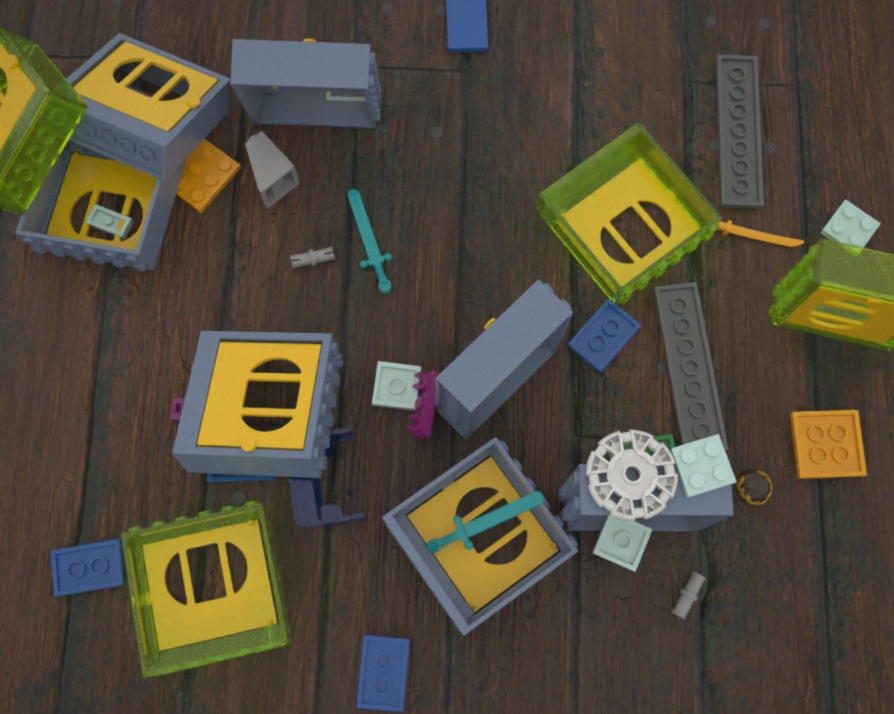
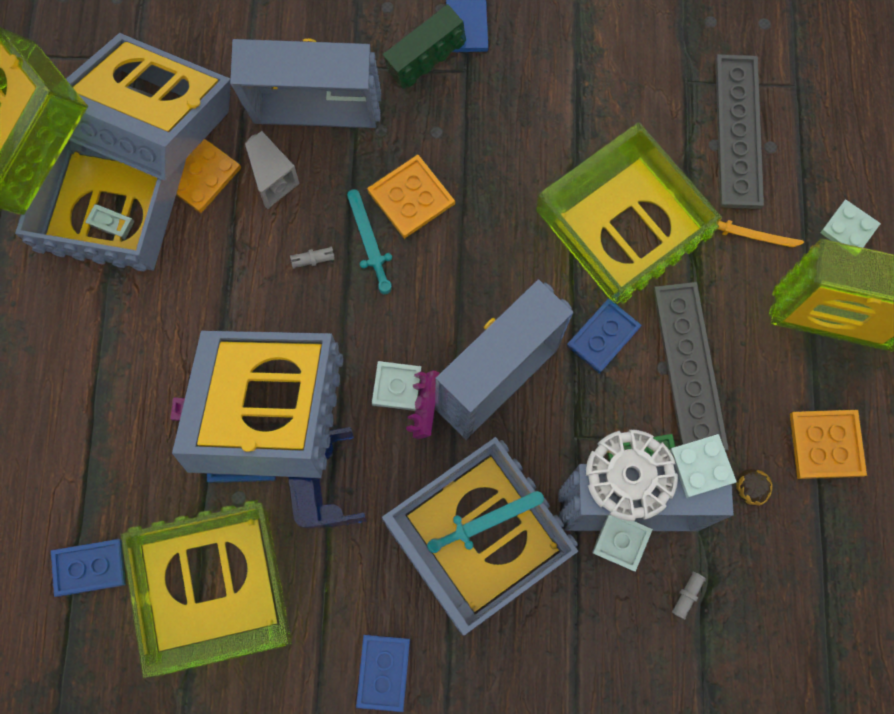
none -> light orange plate [367,155,455,239]
none -> dark green brick [383,4,466,89]

